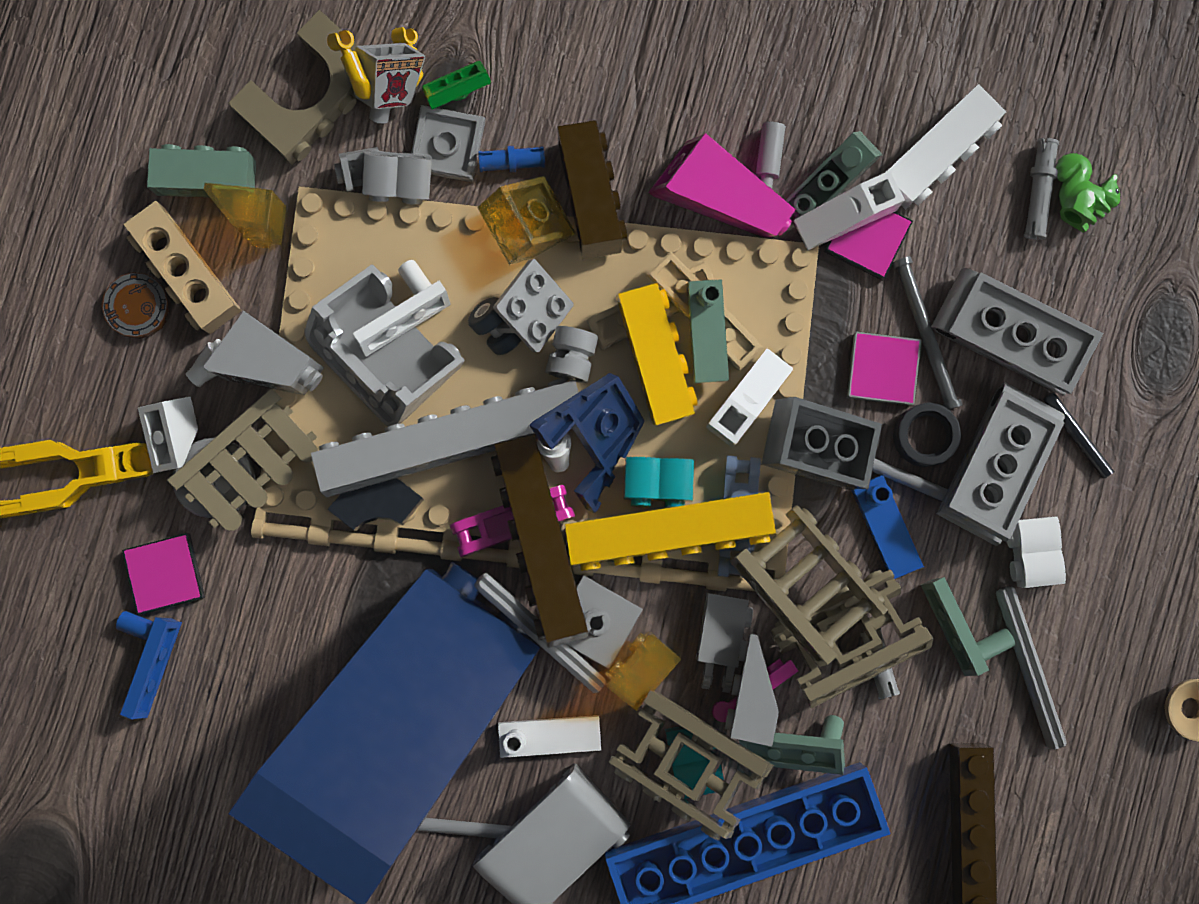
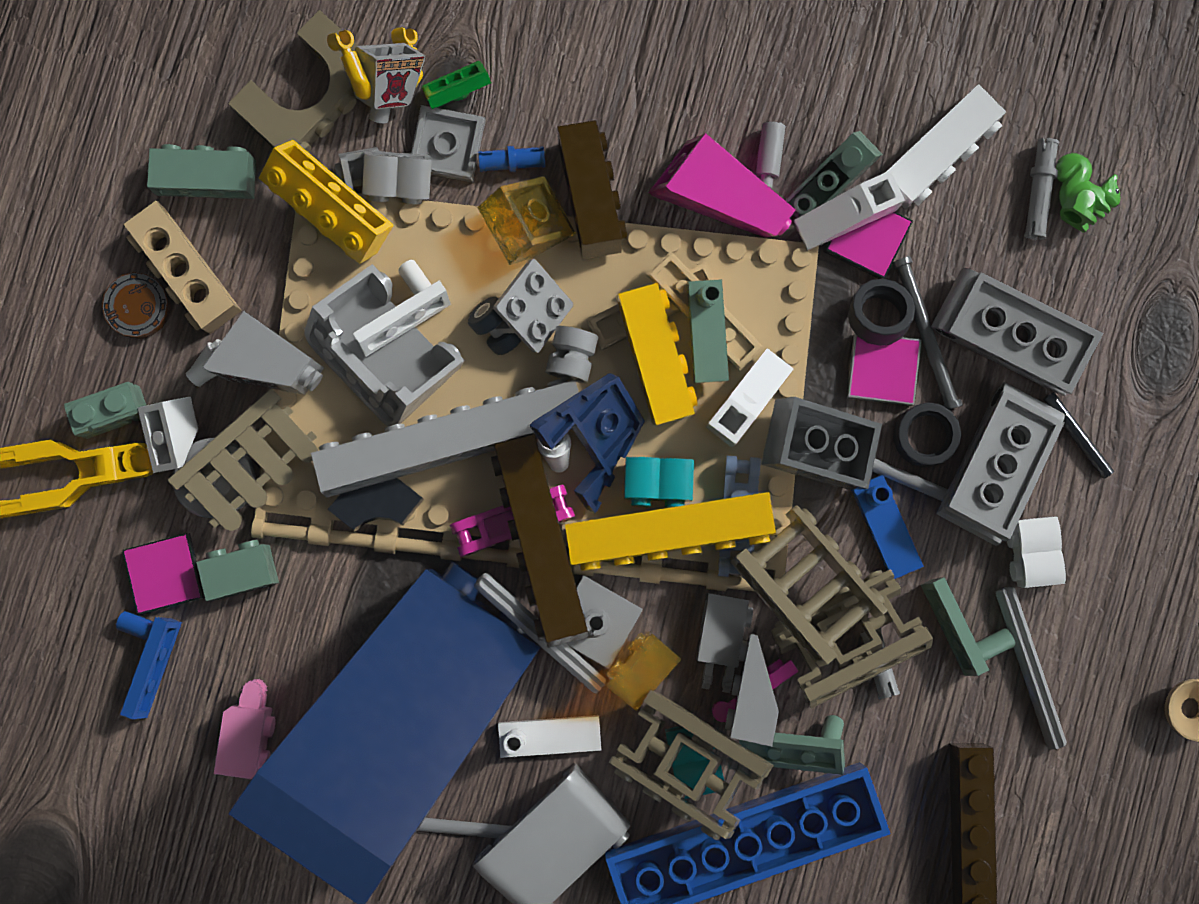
clear yellow slope [204,183,286,248] -> none
none -> sand green brick [64,382,146,439]
none -> sand green brick [196,540,279,601]
none -> bright pink hinge [214,679,275,779]
none -> yellow brick [259,140,394,264]
none -> black tyre [848,279,915,346]

